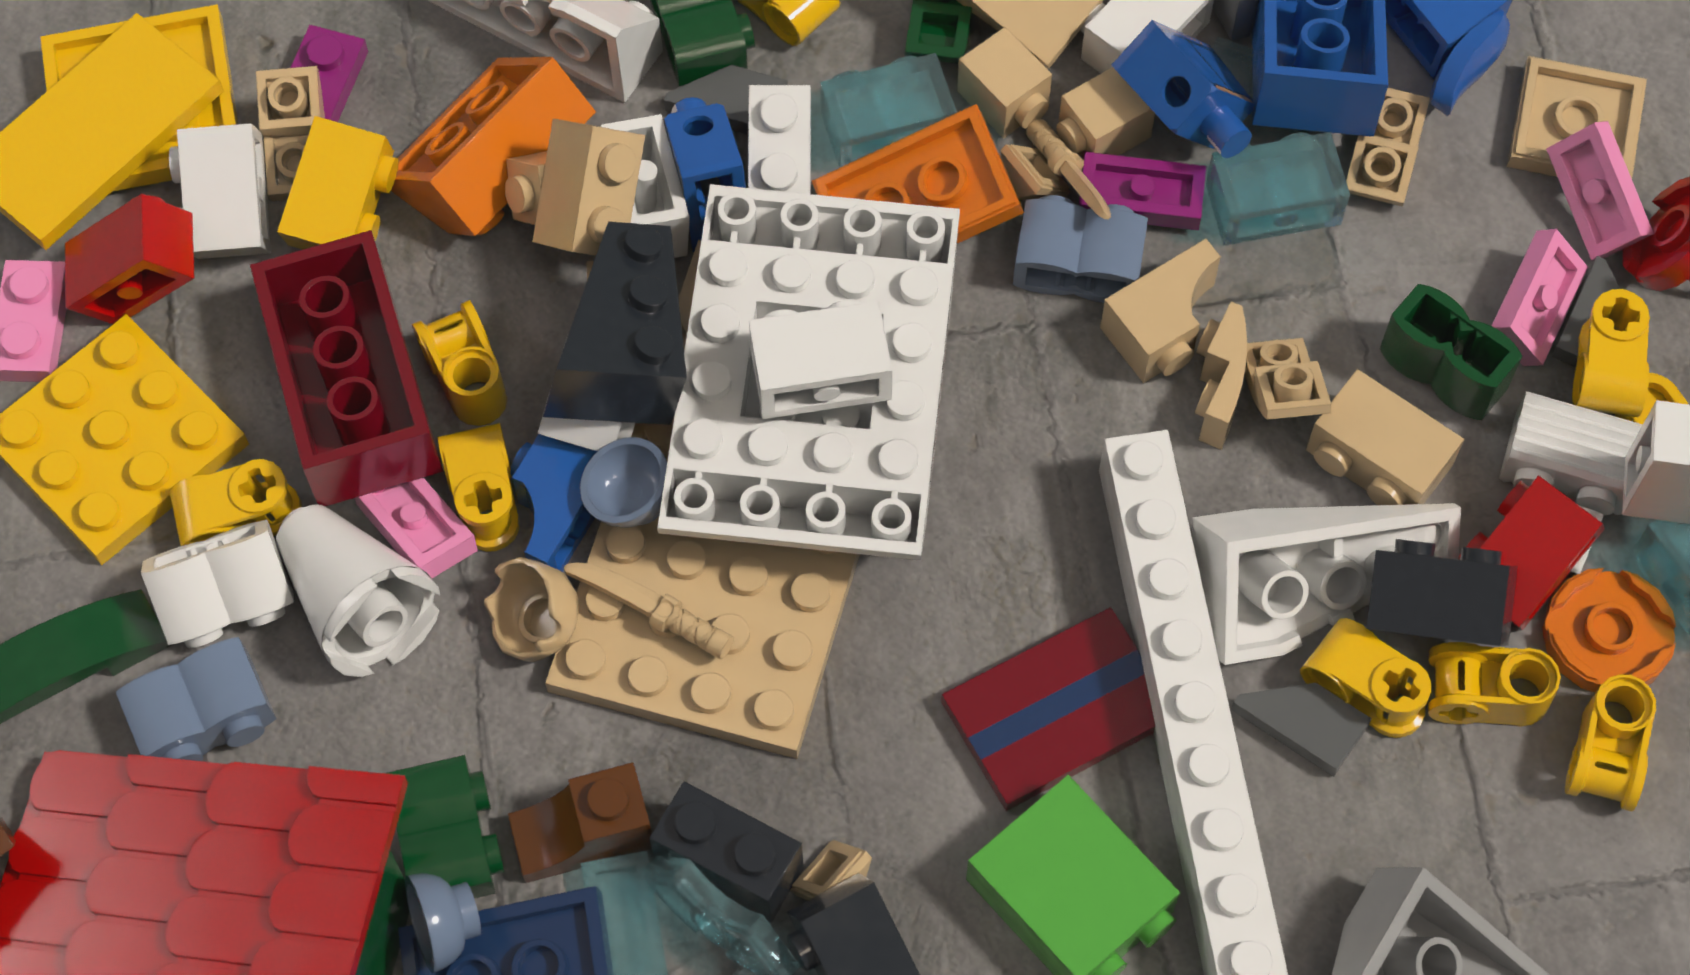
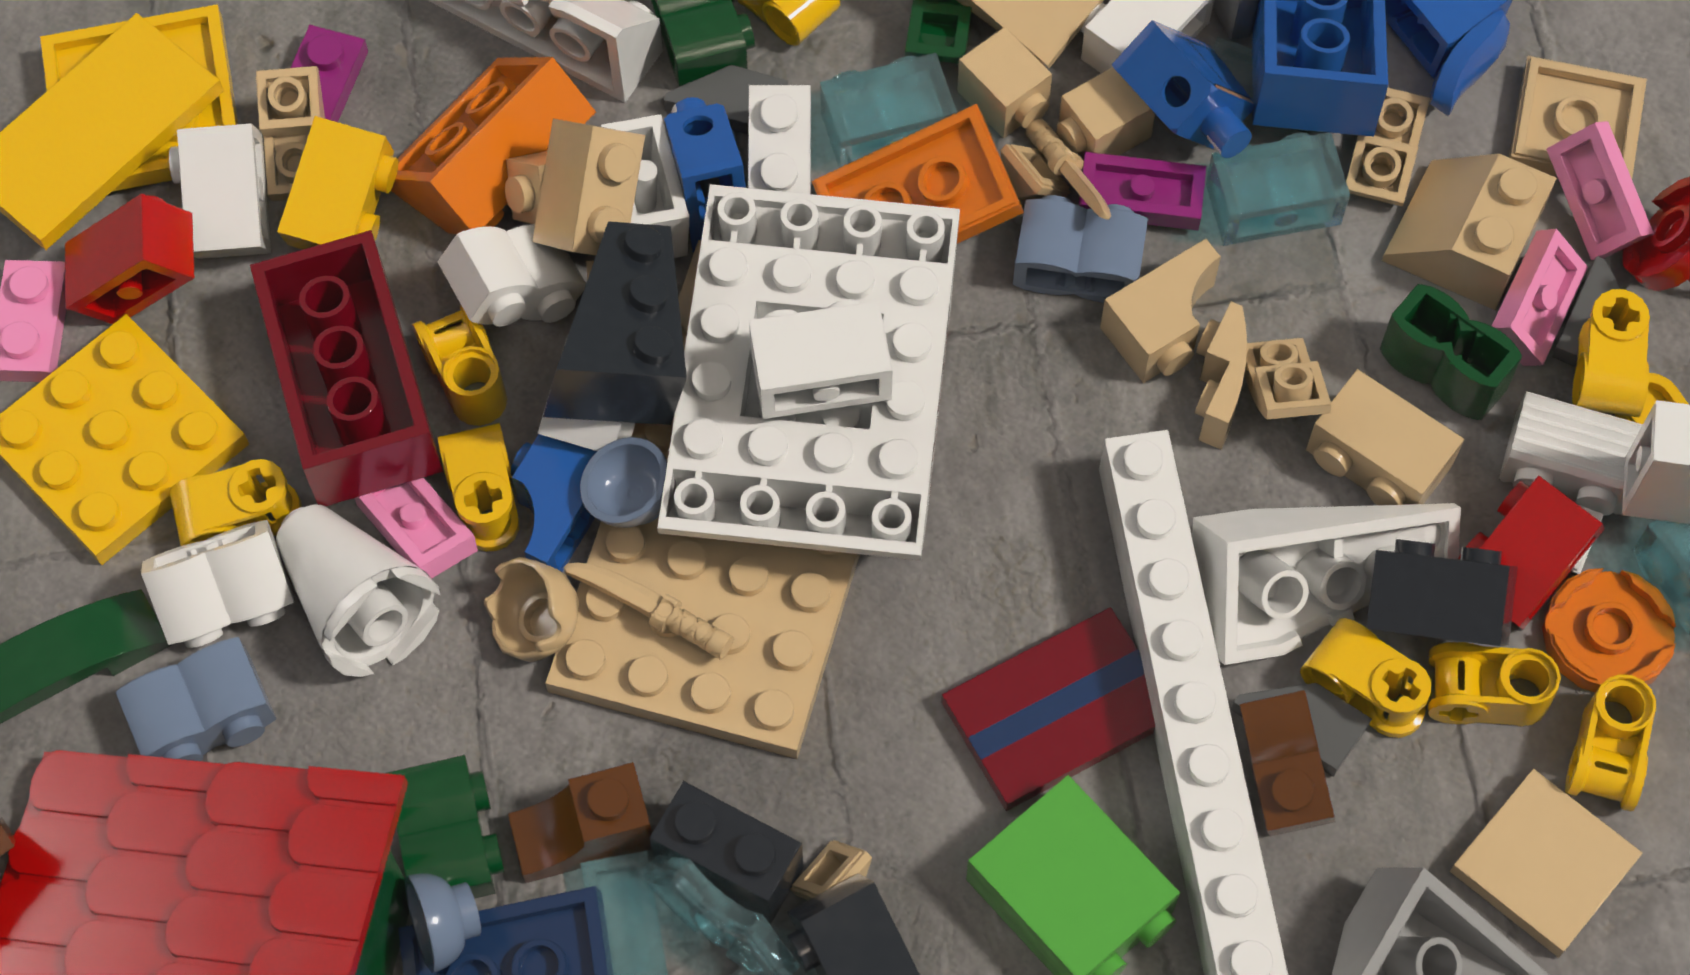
none -> white brick [438,224,586,326]
none -> reddish brown arch [1240,690,1336,836]
none -> tan slope [1382,154,1557,310]
none -> tan tile [1450,768,1643,958]

